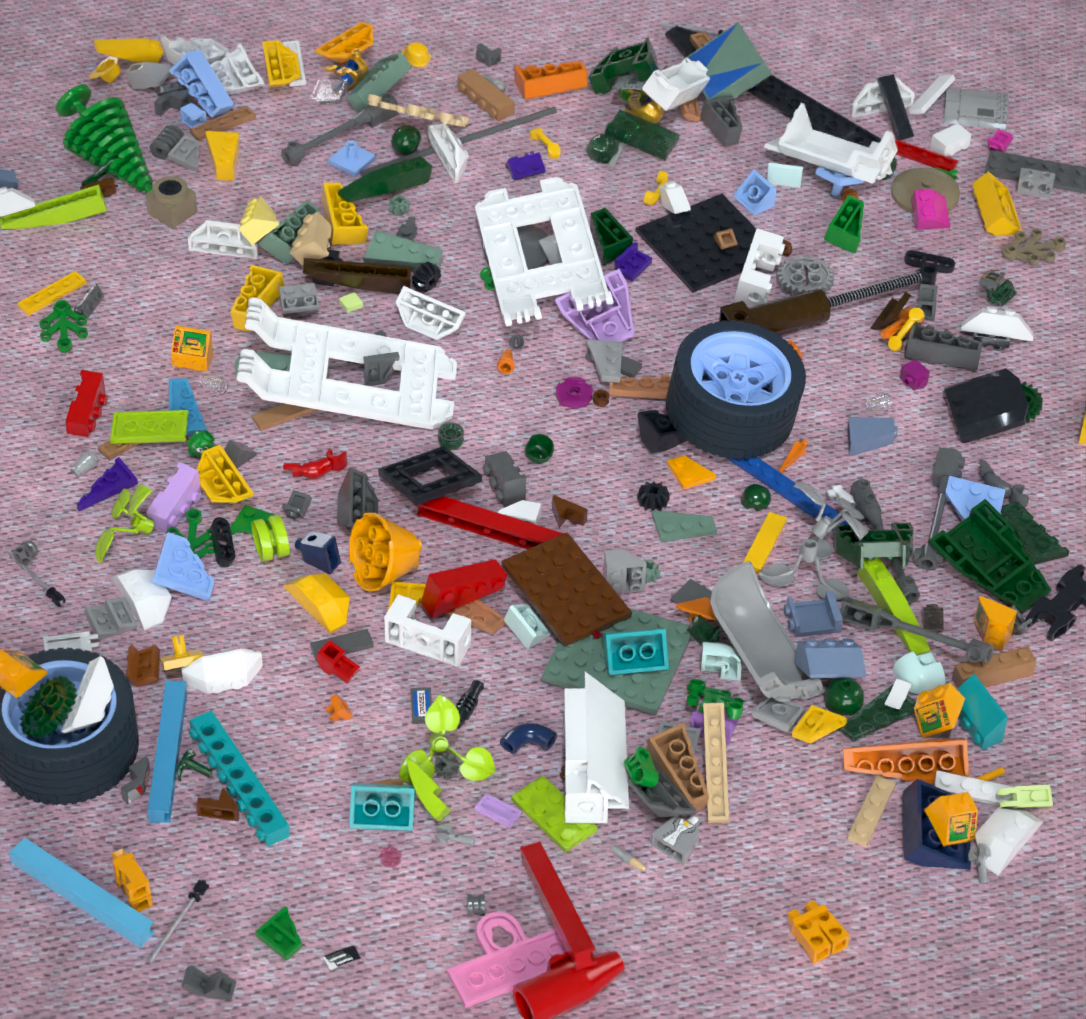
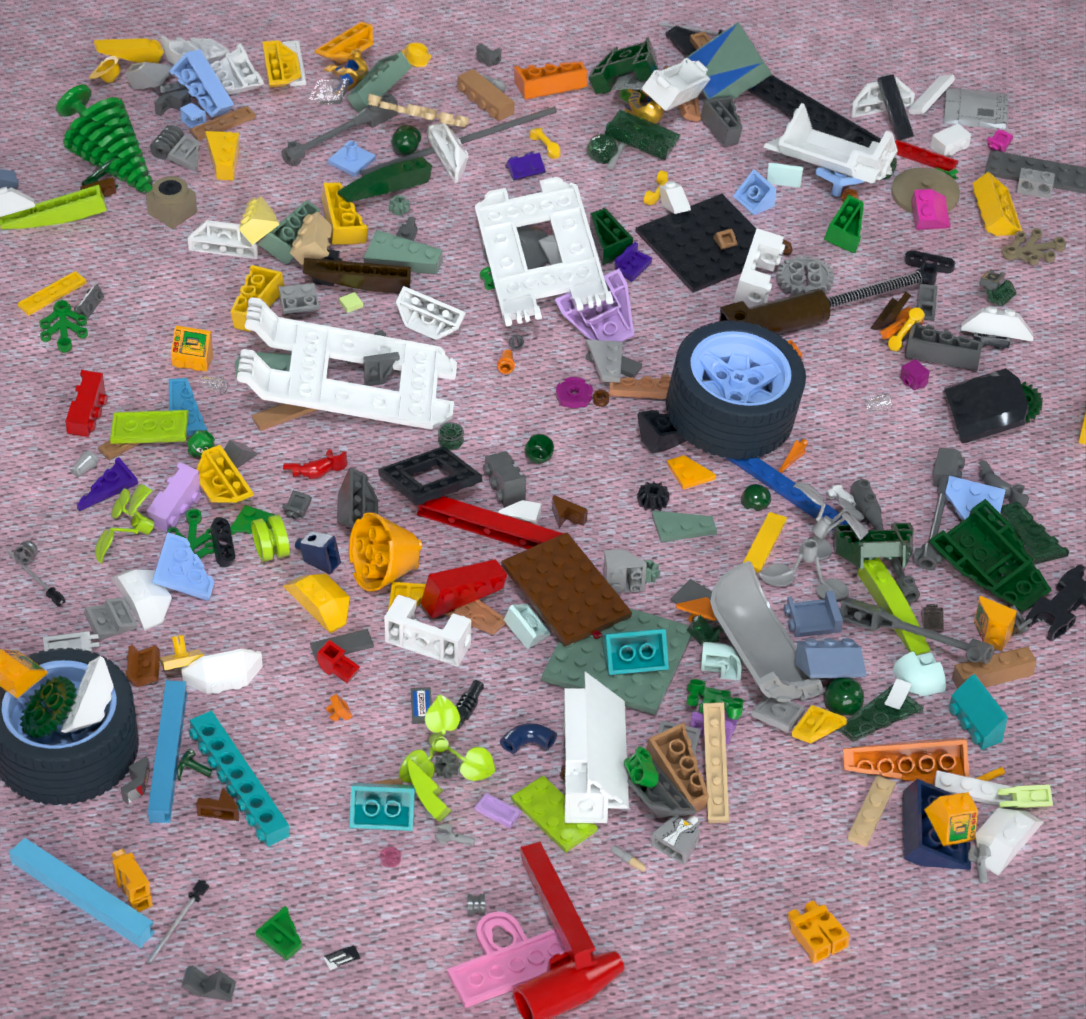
black gear [411,261,442,293] -> none
sand blue slope [847,417,898,456] -> none
light orange slope [914,683,965,738] -> none

